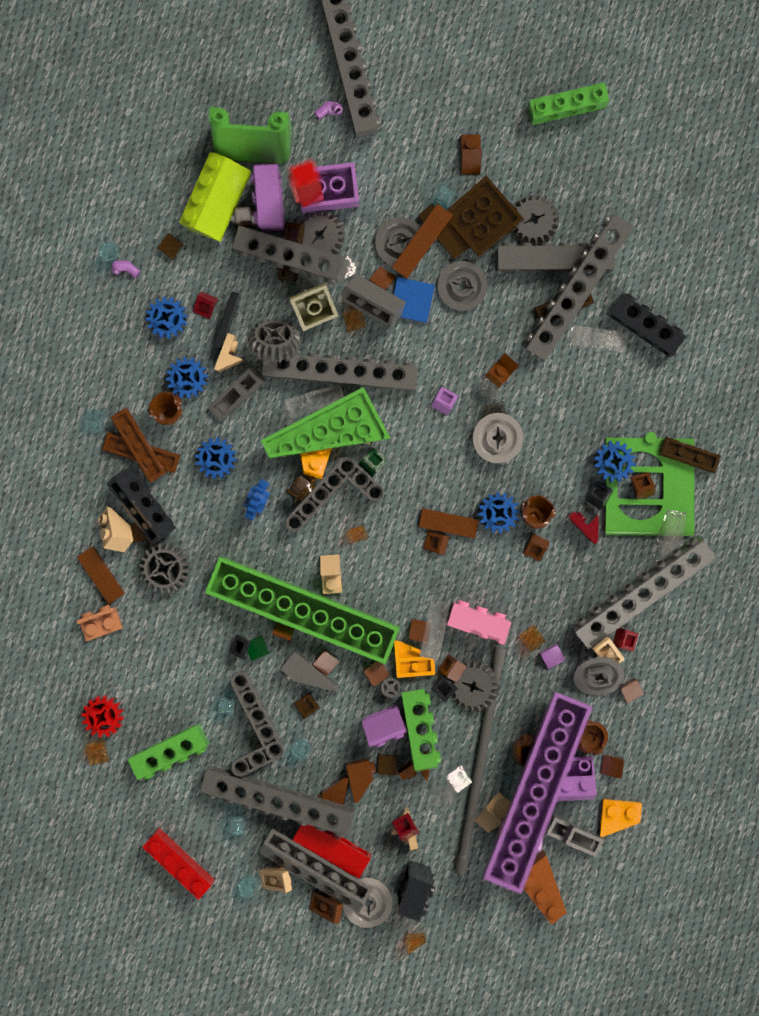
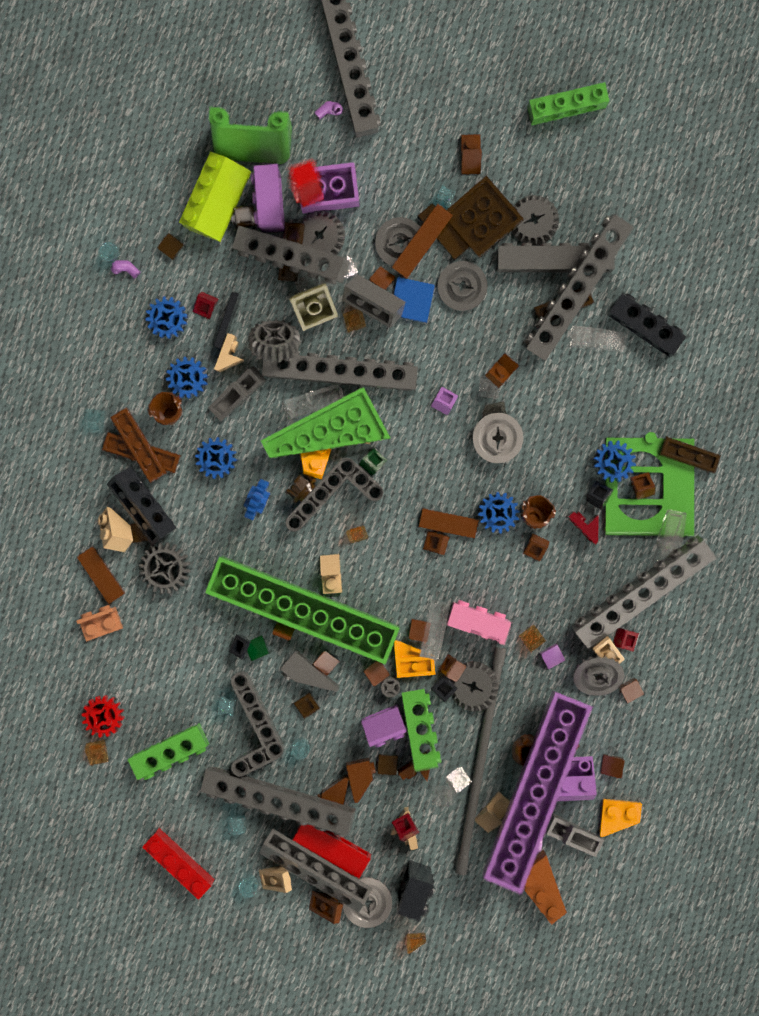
reddish brown cap [578,720,608,756] -> none

